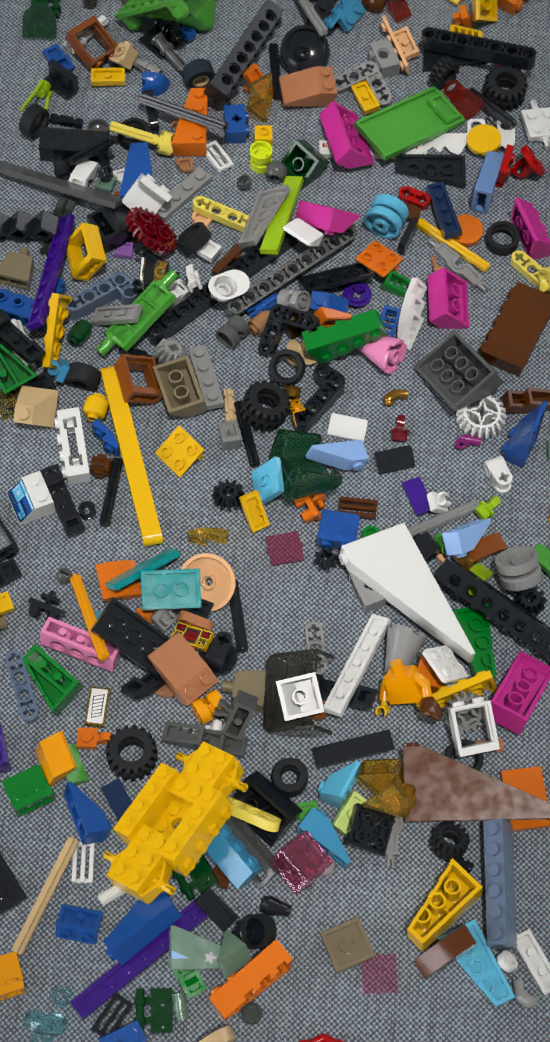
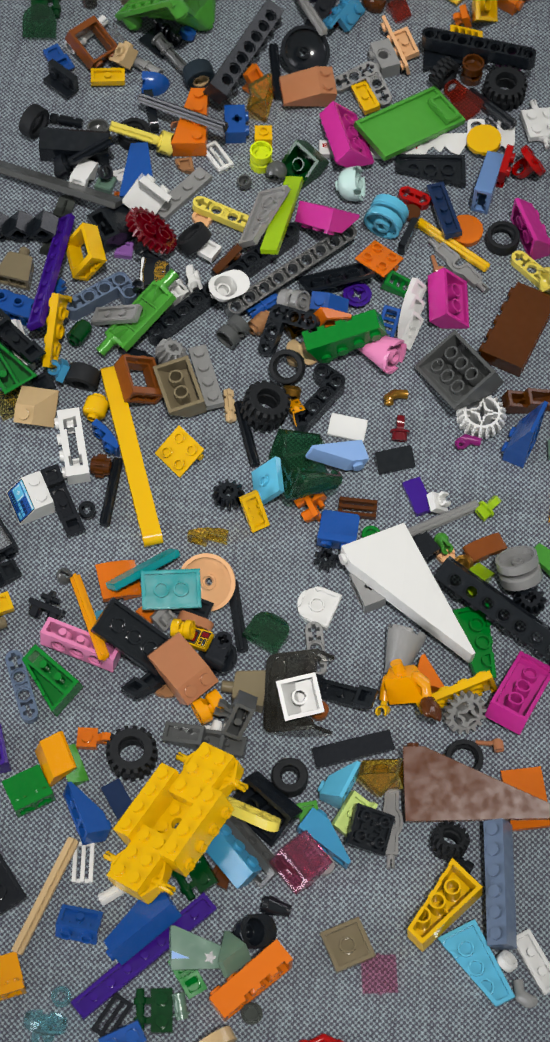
lime plant [20,79,52,111] -> none
tile [84,686,111,728] -> none
black tile [194,887,238,932] -> none
light grey slope [218,420,242,451] -> none
clear pink piece [265,531,304,566] -> none
white slope [283,218,324,247] -> none
white tile [323,614,391,717] -> none
clear yellow slope [363,782,416,817] -> none
reddish brown slope [414,925,478,980] -> none
white bracket [422,645,469,687] -> none
light blue slope [442,518,491,558] -> none
white window [447,697,500,757] -> none
white piece [483,455,513,494] -> none
none -> yellow wheel [170,619,196,640]
none -> clear green slope [242,612,289,656]
none -> white tile [297,586,342,631]
none -> light aqua cylinder [335,166,366,201]
none -> reddish brown wheel [460,54,484,87]

